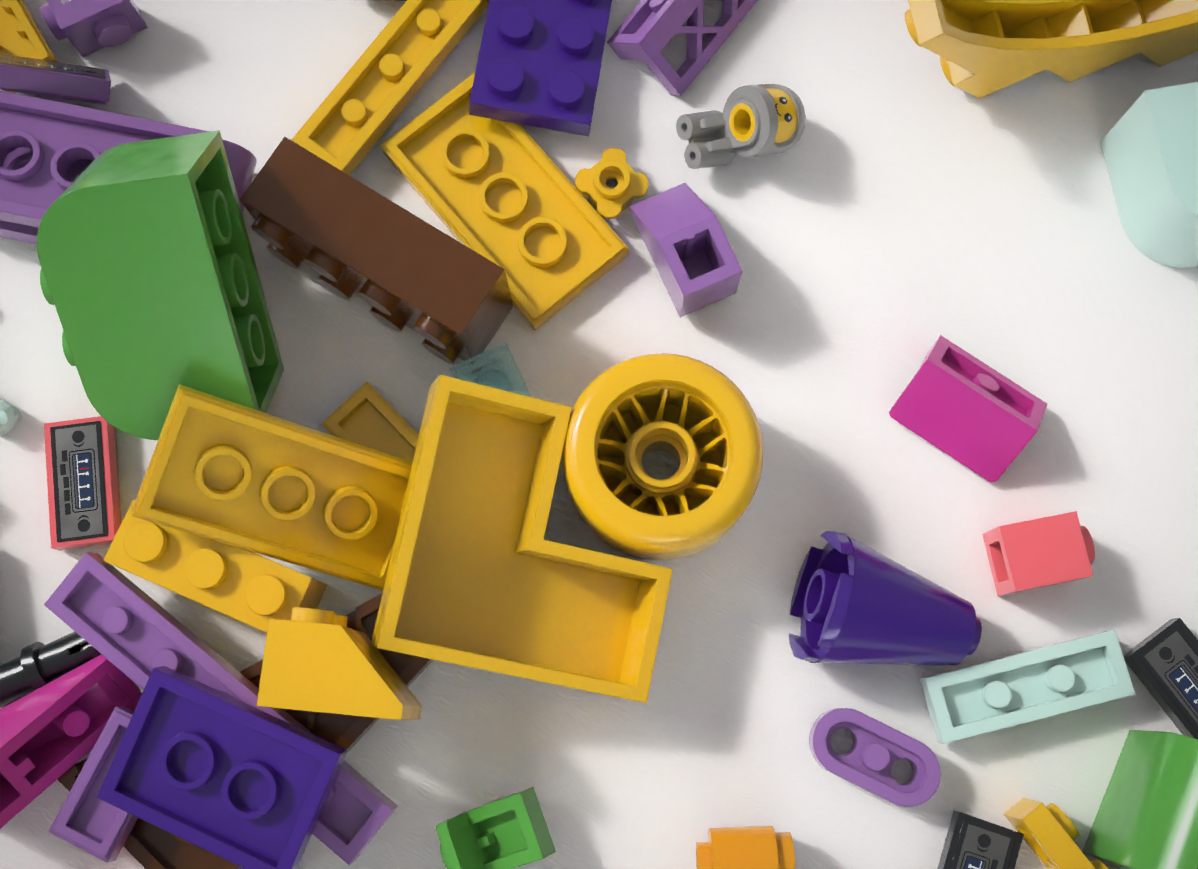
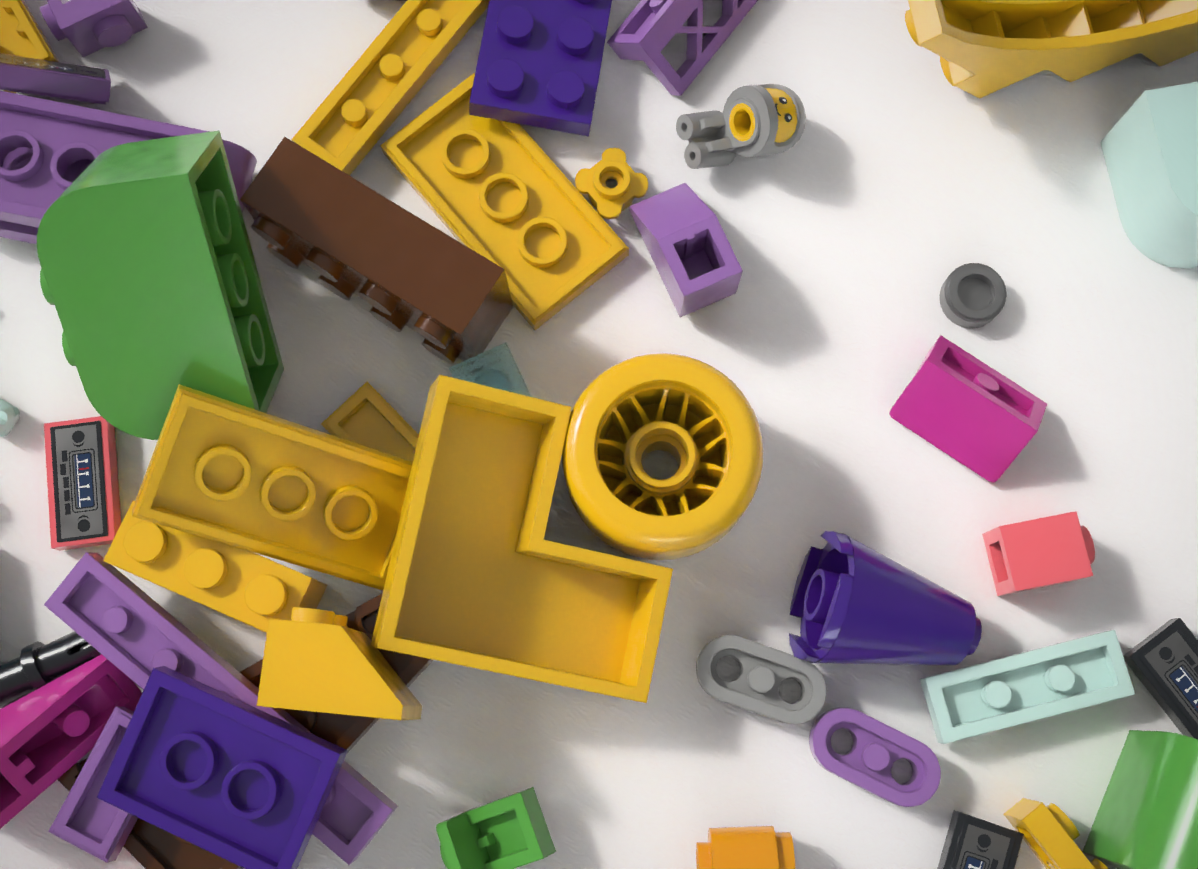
none -> light grey plate [696,635,827,724]
none -> flat silver tile [939,263,1007,328]

